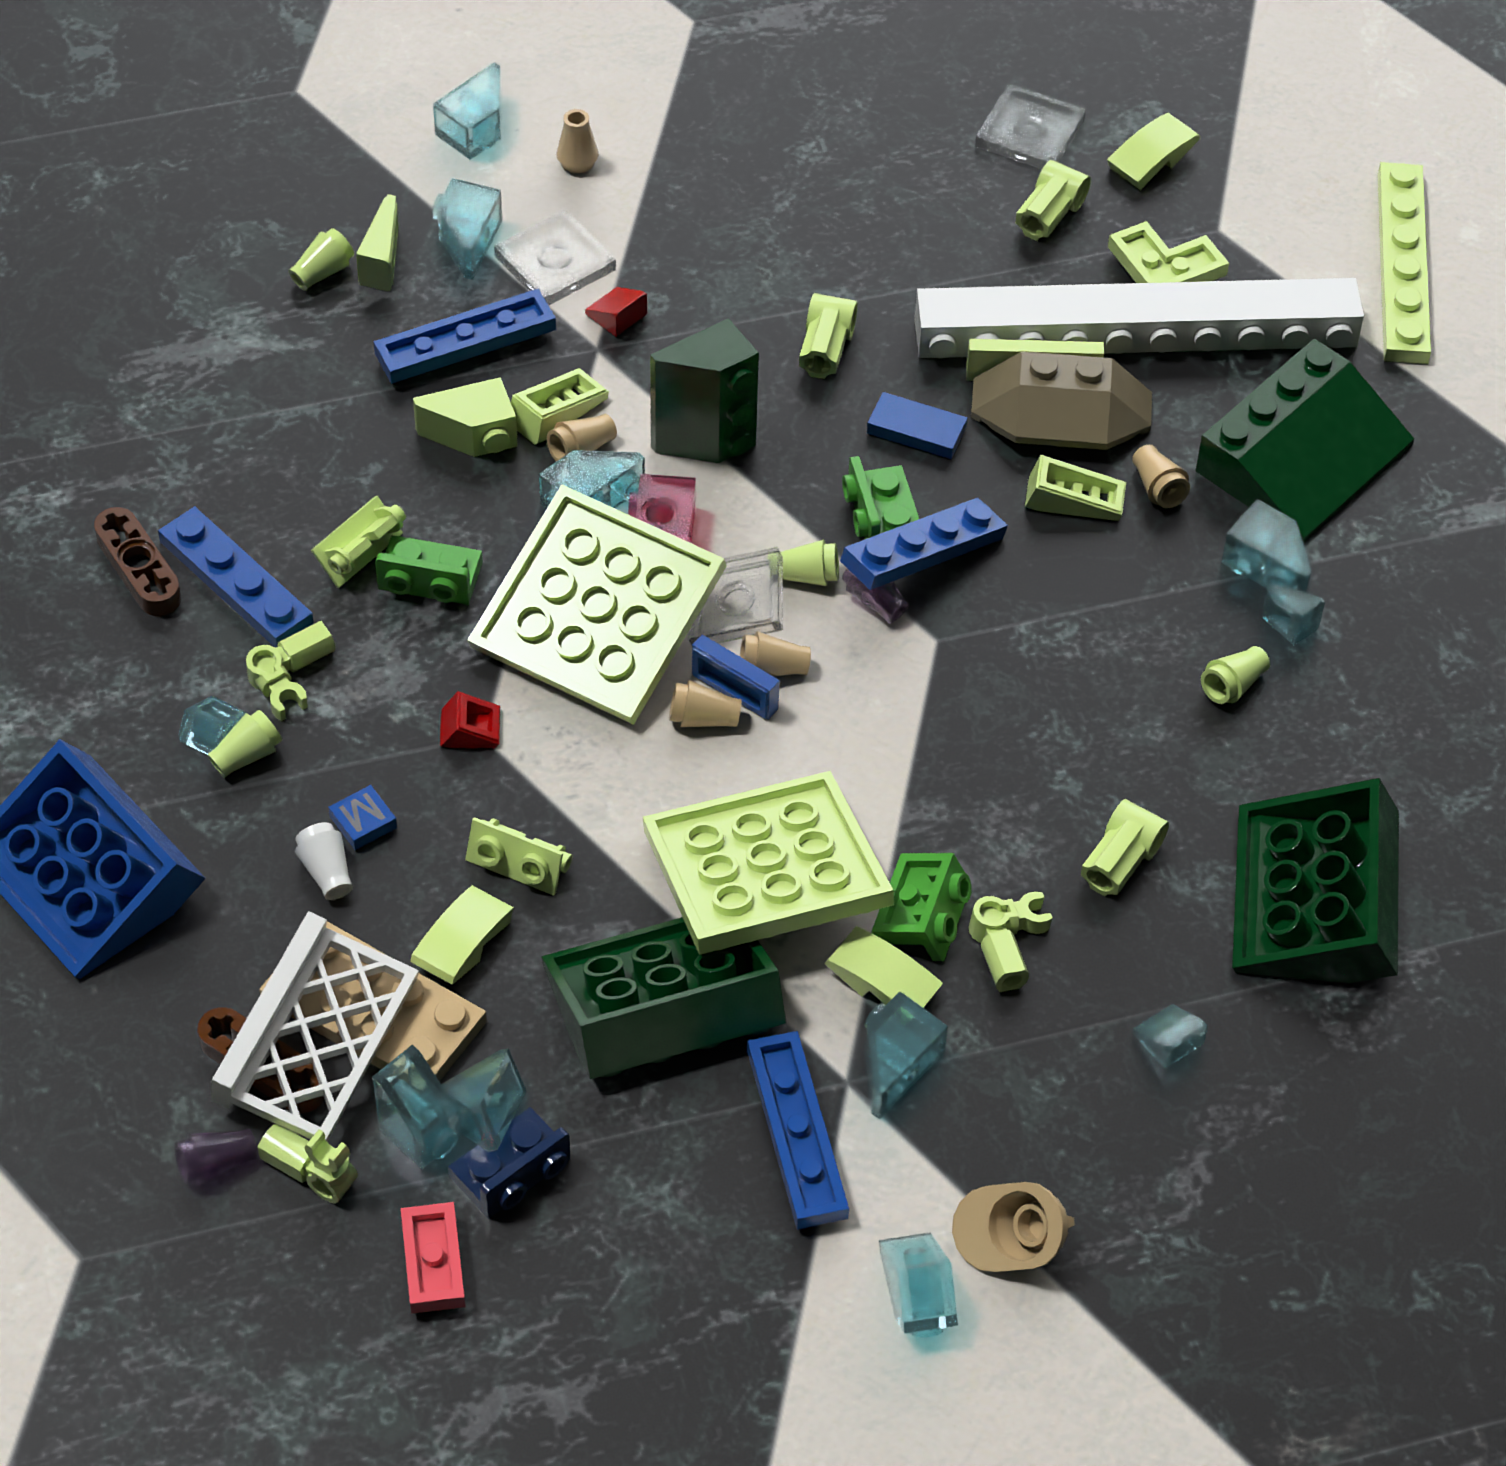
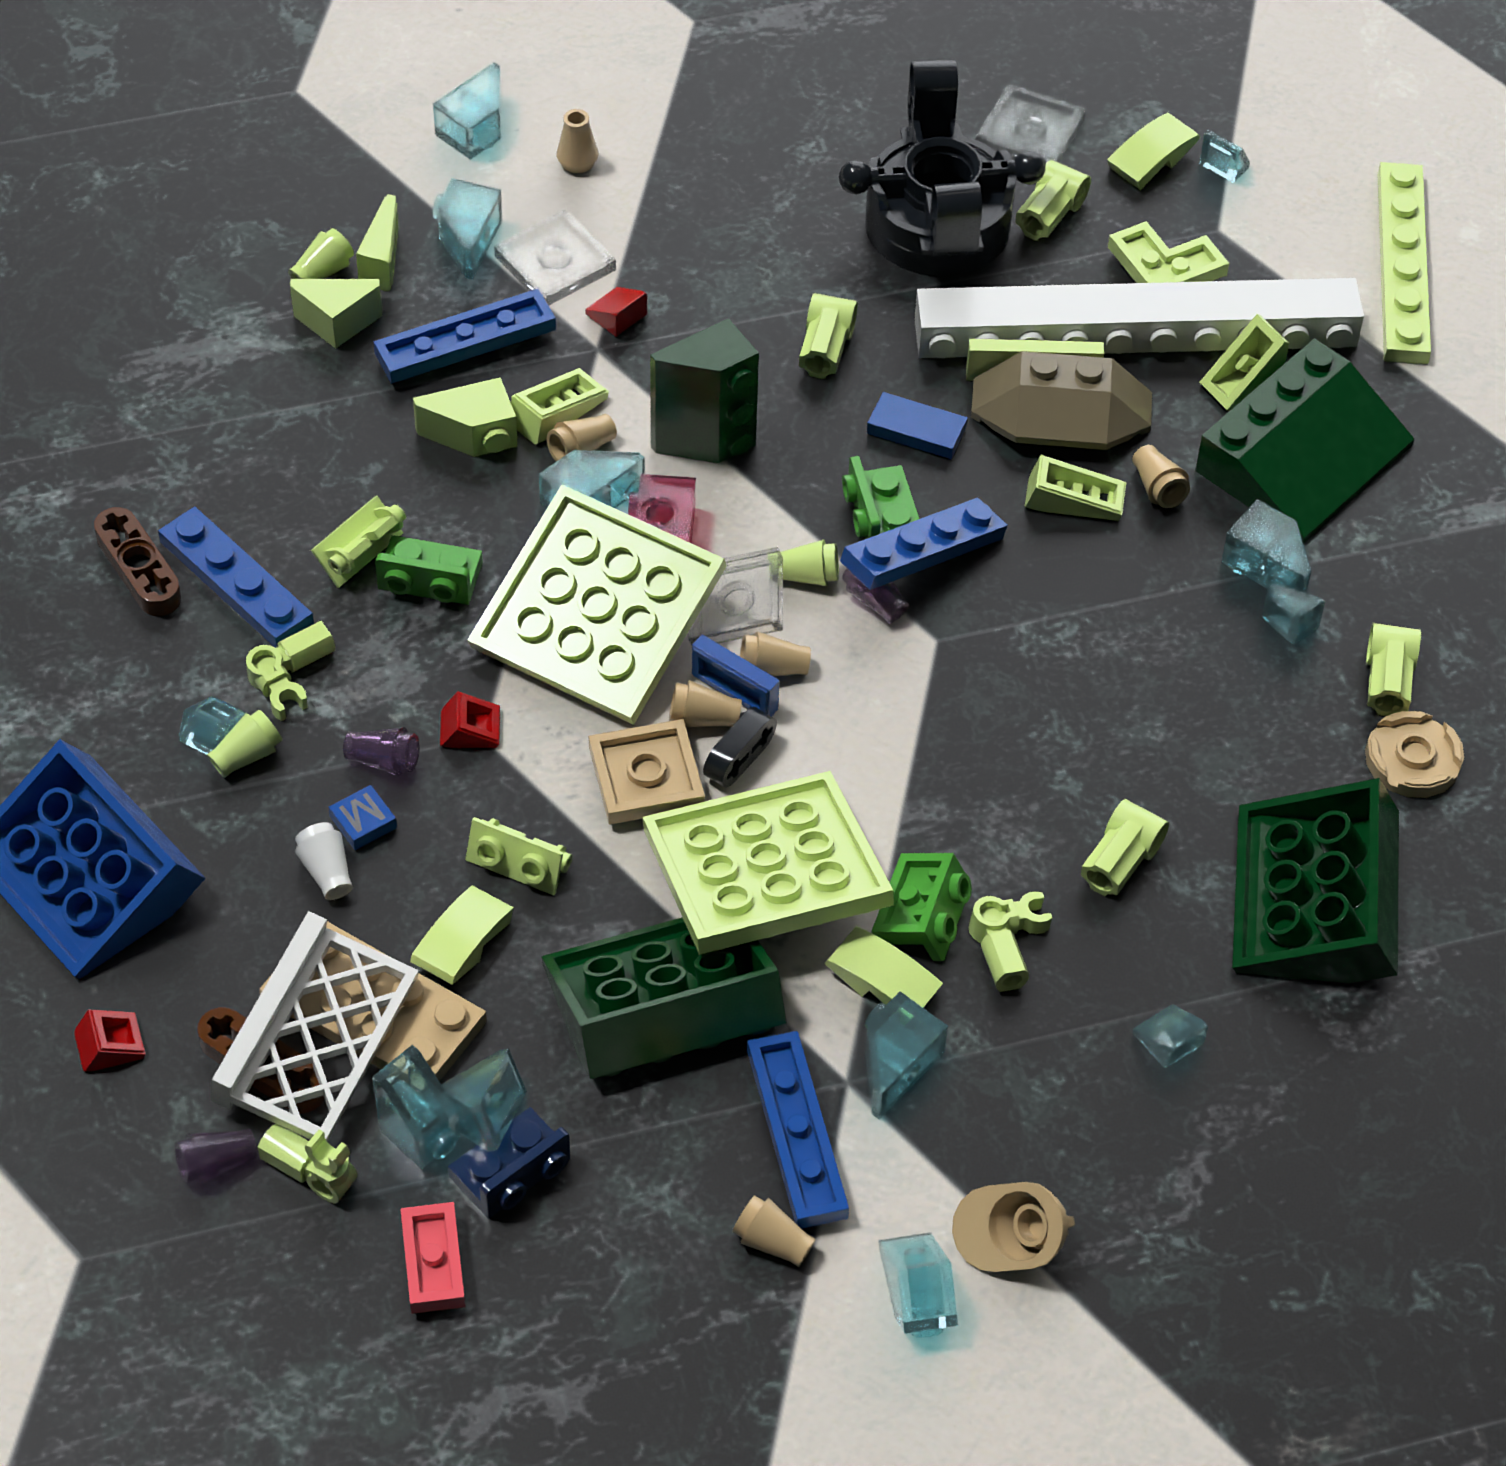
yellowish green cone [1201,646,1270,704] -> none
none -> red slope [74,1009,146,1072]
none -> yellowish green slope [290,279,382,349]
none -> clear purple cone [343,727,420,776]
none -> tan plate [588,719,705,825]
none -> black beam [703,707,777,788]
none -> tan cone [732,1195,816,1267]
none -> black piece [839,59,1046,276]
none -> clear light blue slope [1199,130,1250,183]
none -> yellowish green slope [1200,314,1289,411]
none -> tan tile [1365,711,1464,798]
none -> yellowish green piece [1366,623,1421,716]

